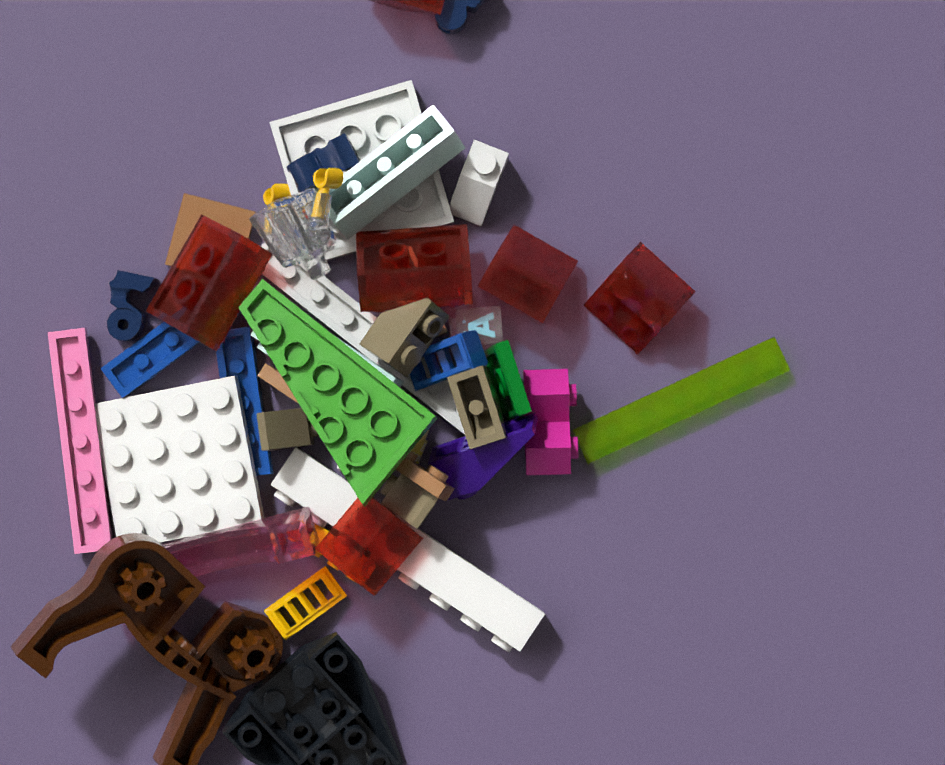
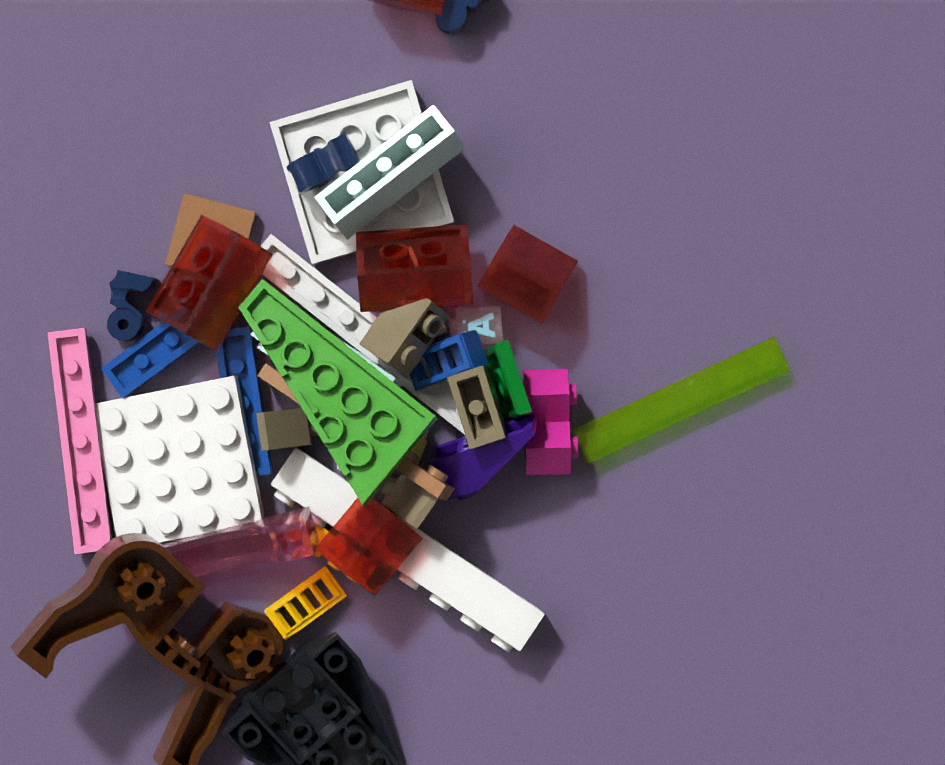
clear torso [249,168,344,280] -> none
white slope [449,140,509,227] -> none
clear red slope [583,242,696,354] -> none

